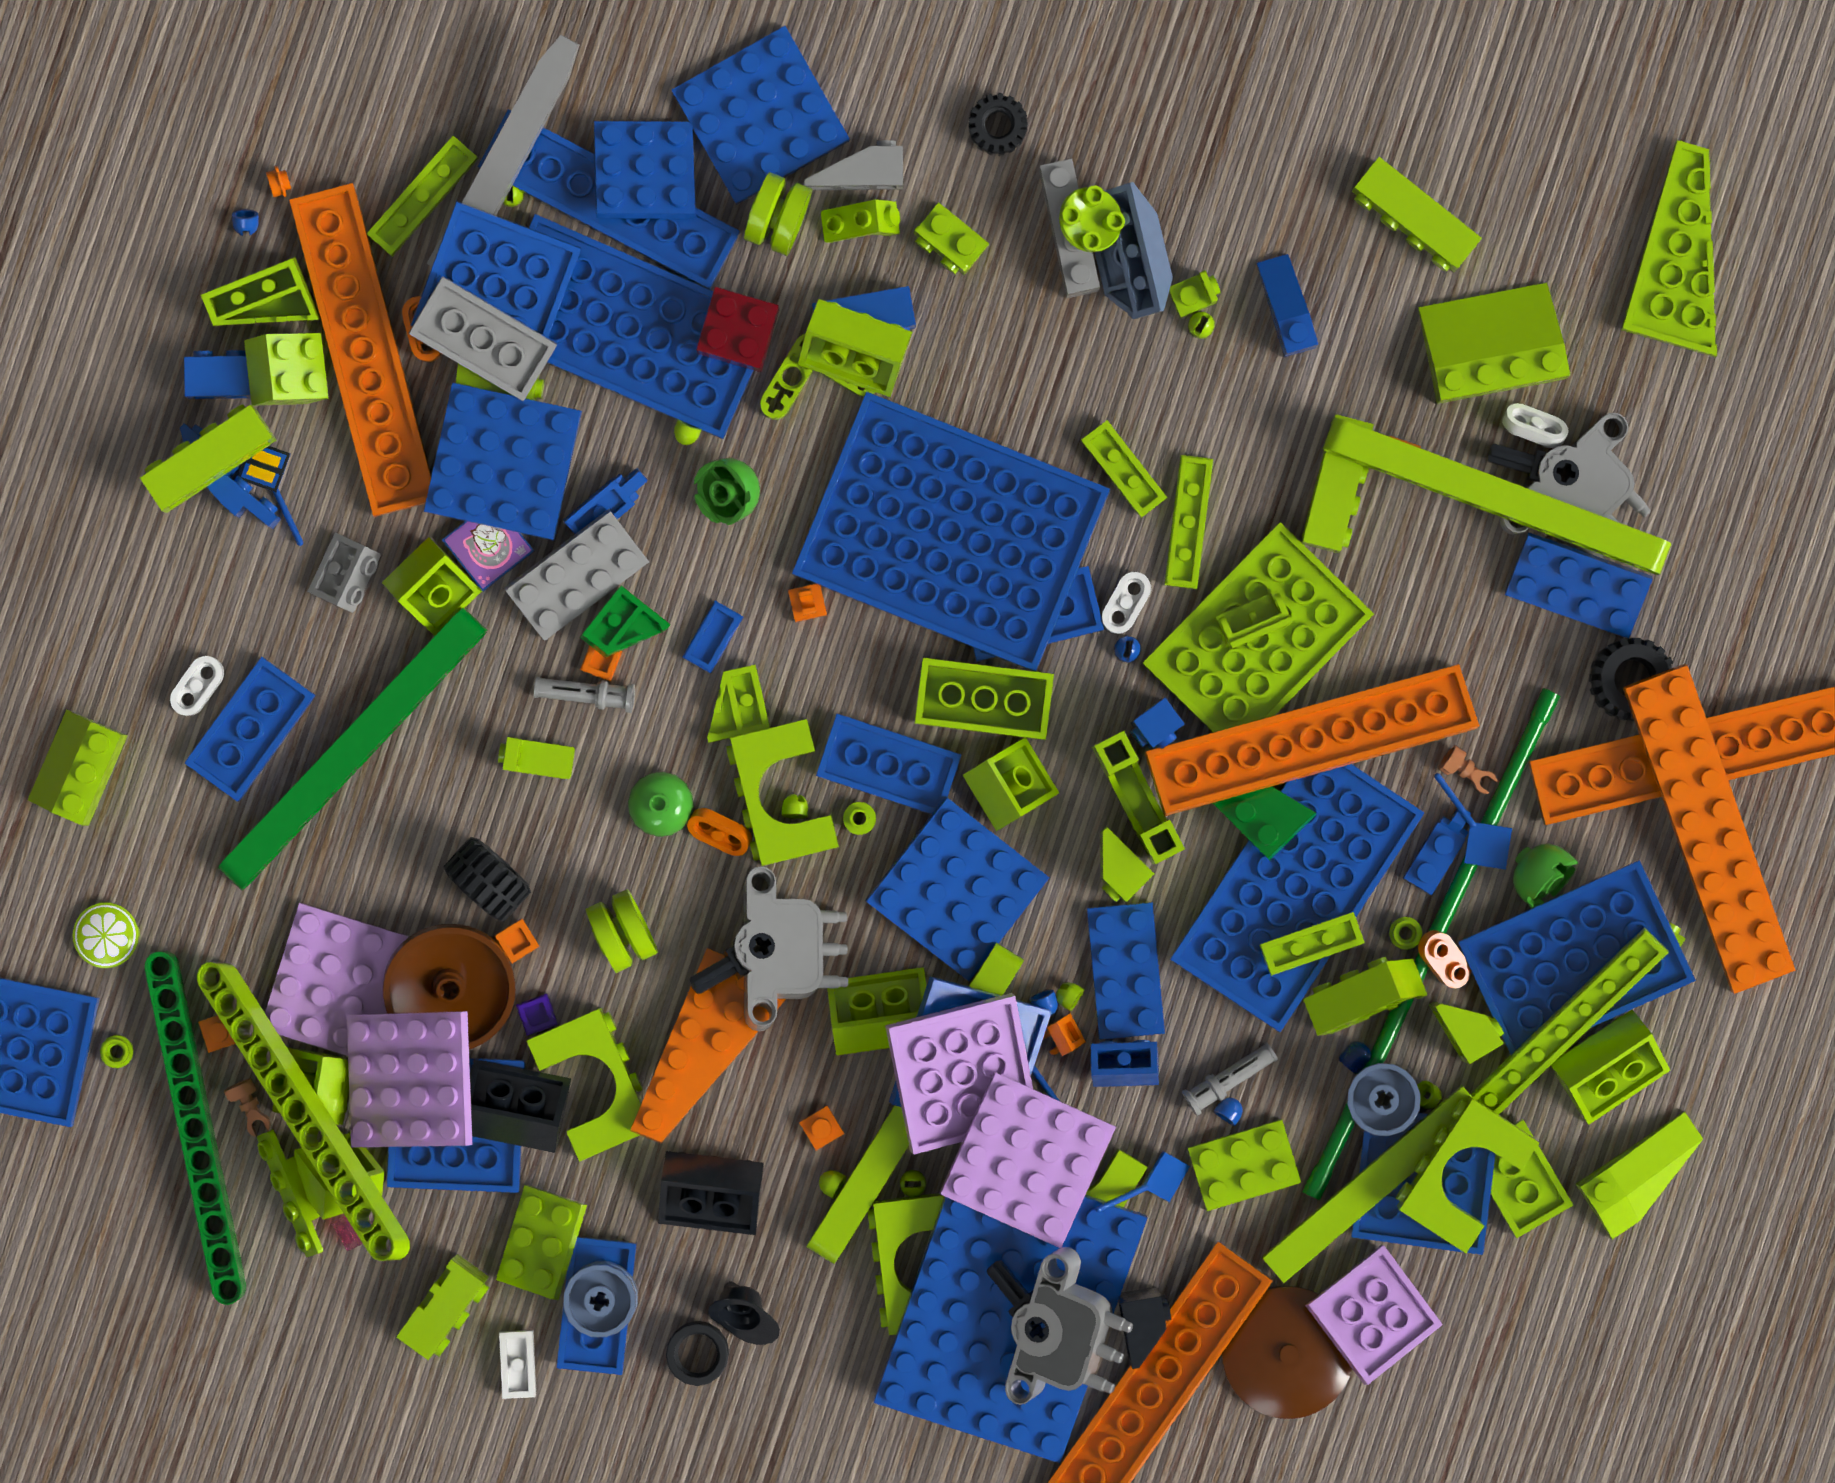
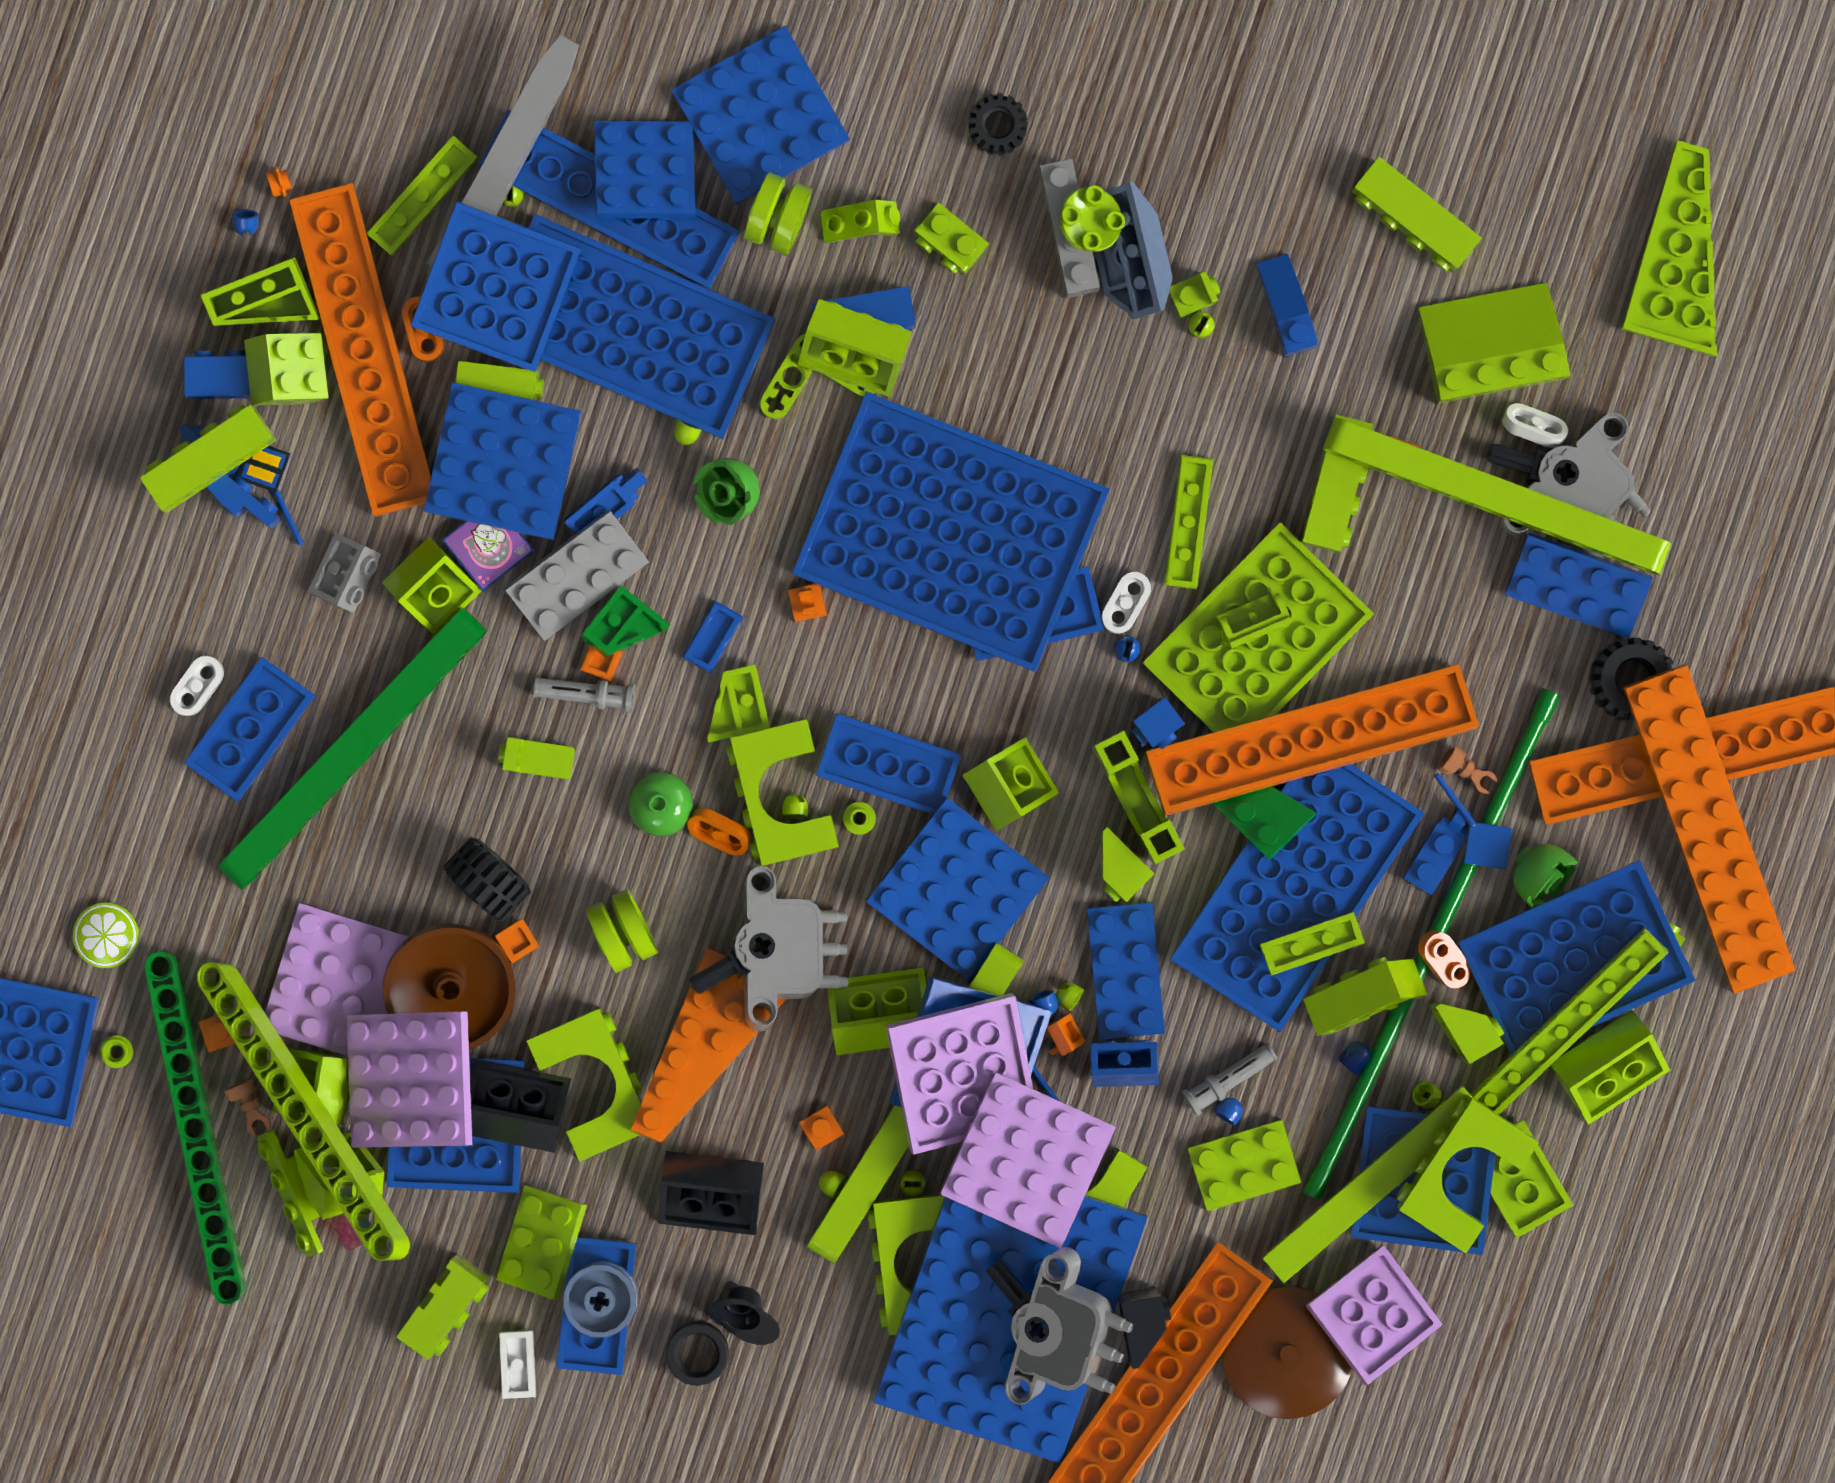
lime slope [28,709,128,826] -> none
light grey plate [409,276,557,401] -> none
dark purple tile [516,994,558,1036] -> none
dark red brick [696,287,780,372] -> none
light grey slope [804,140,903,190] -> none
lime brick [915,658,1054,740] -> none
lime plate [1081,420,1168,518] -> none
blue piece [1095,1151,1191,1213] -> none
sand blue wheel [1348,1063,1420,1136] -> none
lime plate [1389,917,1422,950] -> none
lime wedge [1575,1111,1703,1239] -> none

